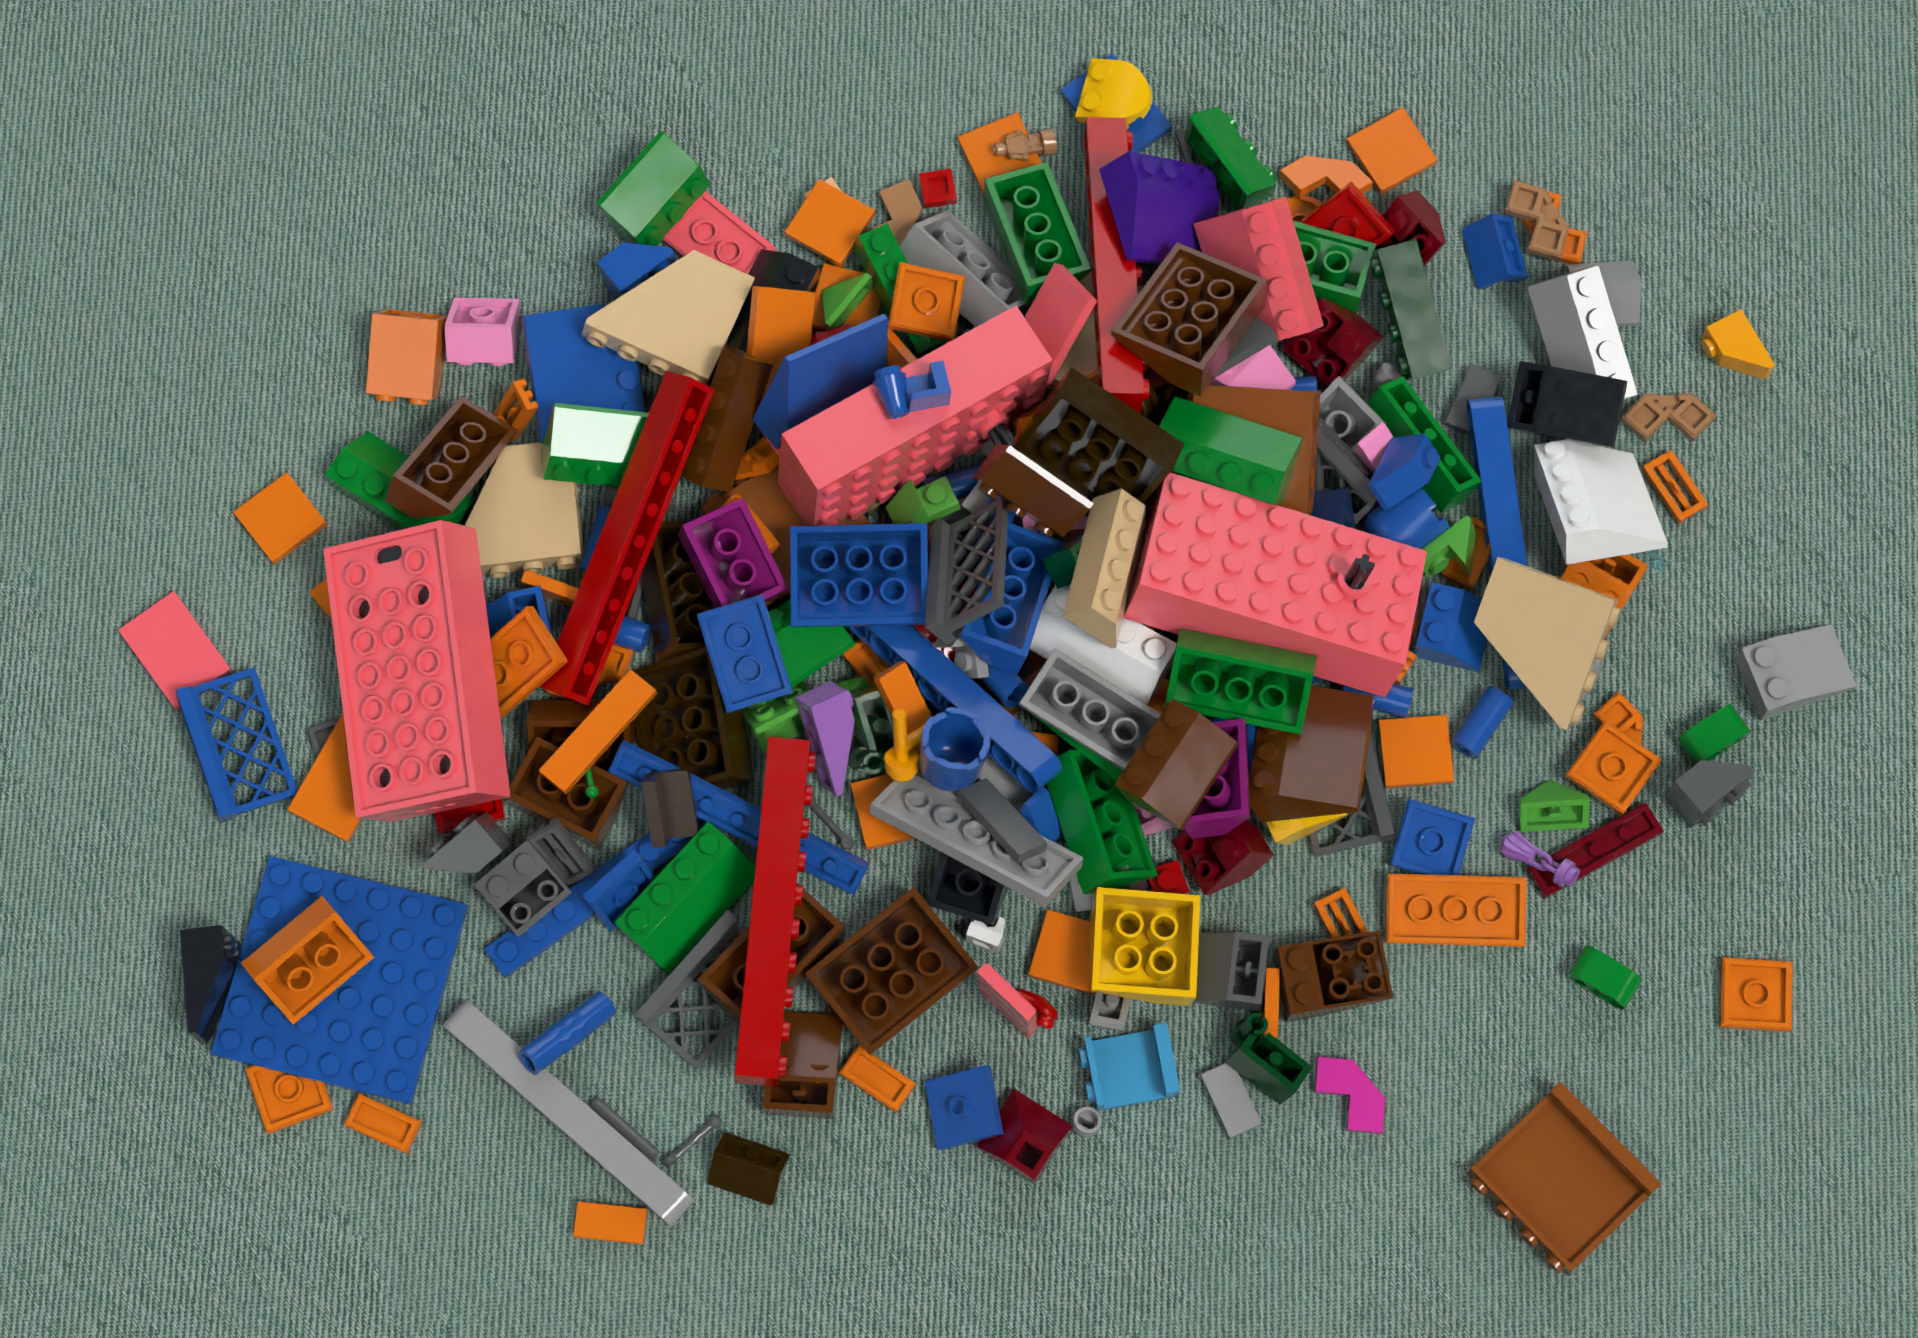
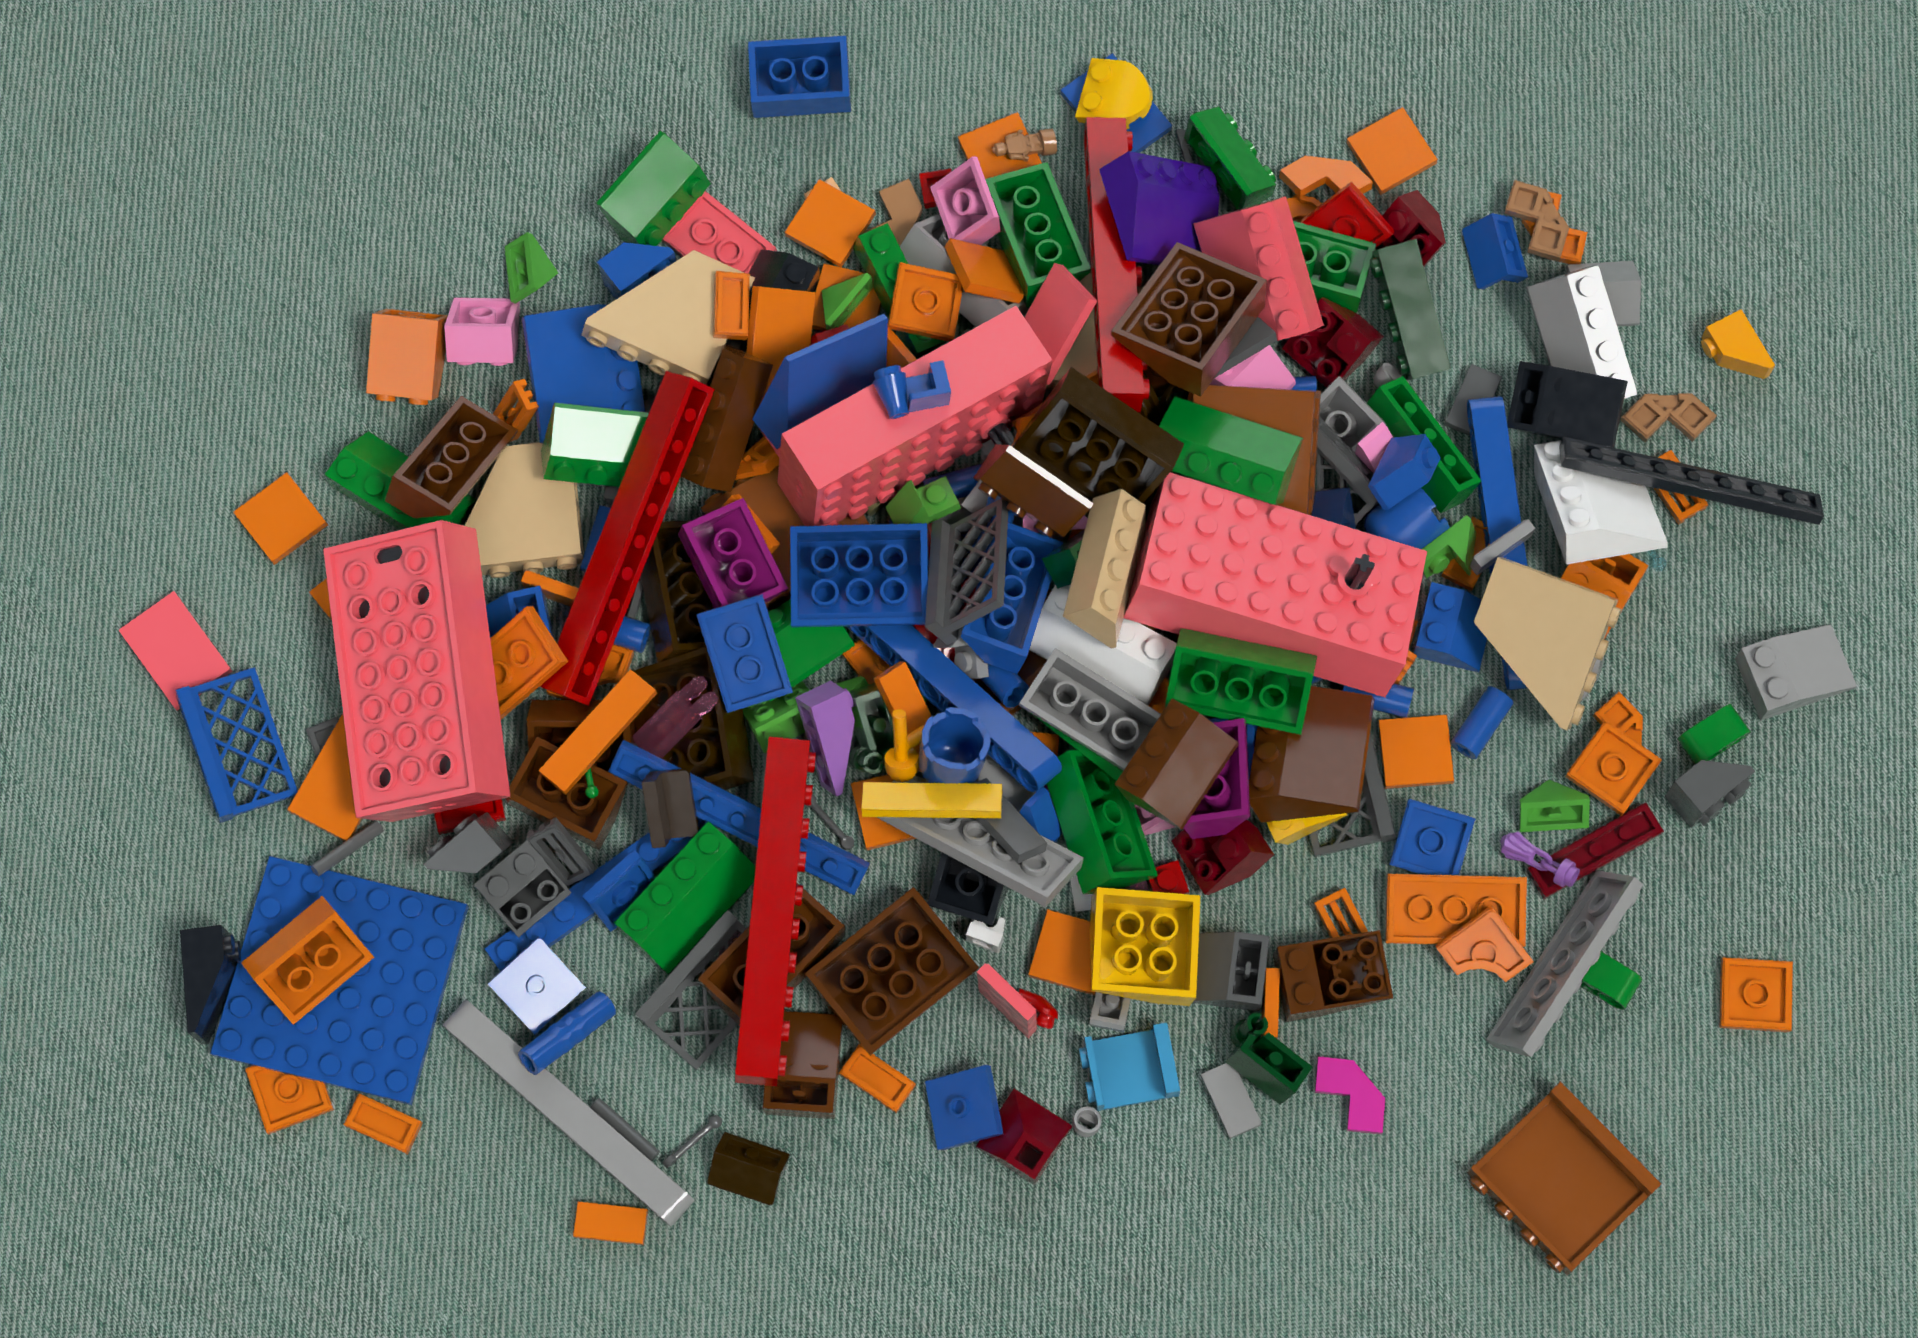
none -> dark grey piece [311,821,384,877]
none -> plate [487,936,586,1035]
none -> bright green slope [504,232,558,304]
none -> clear pink hinge [633,676,719,759]
none -> orange tile [713,271,750,340]
none -> blue brick [748,36,851,118]
none -> yellow tile [861,782,1003,818]
none -> bright pink slope [930,157,1001,245]
none -> orange tile [944,238,1025,303]
none -> orange tile [1435,905,1534,982]
none -> light grey tile [1470,519,1536,575]
none -> light grey plate [1486,870,1644,1057]
none -> black tile [1559,437,1824,525]

